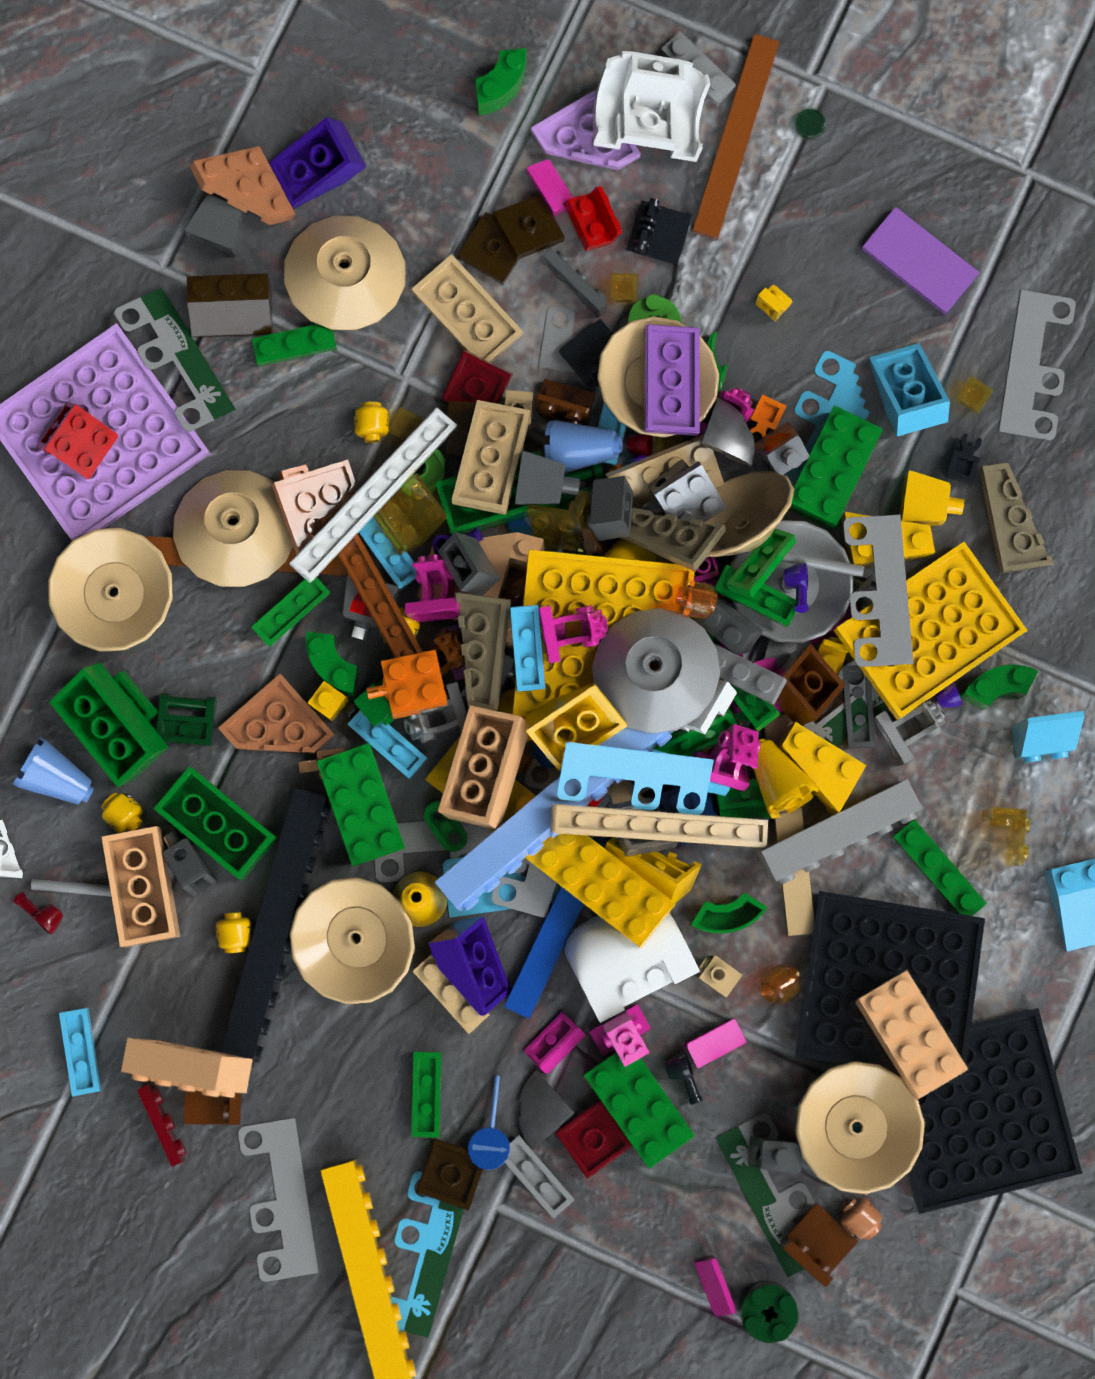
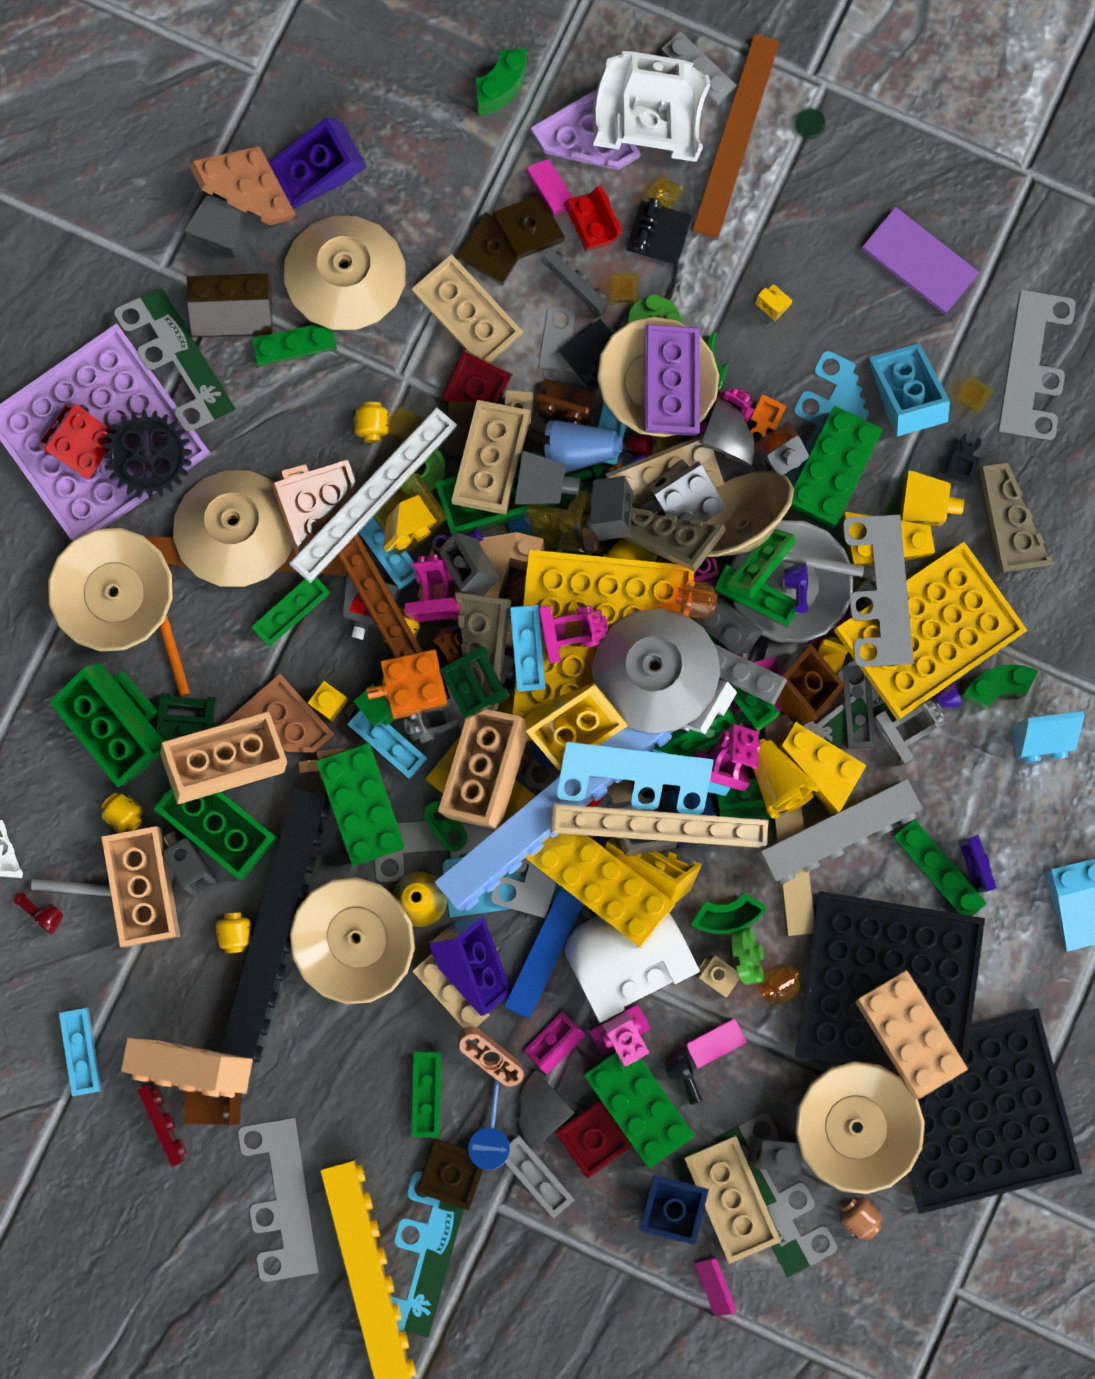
medium blue cone [13,737,95,805] -> none
green brick [306,631,359,697] -> none
dark green brick [738,1280,798,1343] -> none
reddish brown bracket [779,1204,857,1288] -> none
clear yellow bracket [982,807,1030,868] -> none
none -> black gear [102,410,192,500]
none -> orange bar [159,616,190,697]
none -> light nougat brick [160,712,287,804]
none -> yellow slope [383,495,437,552]
none -> dark green plate [440,646,510,719]
none -> nougat beam [458,1026,524,1087]
none -> dark blue slope [639,1175,709,1245]
none -> clear yellow plate [647,176,684,209]
none -> tan plate [684,1135,781,1264]
none -> bright green plate [732,927,764,985]
none -> dark purple plate [959,835,997,893]

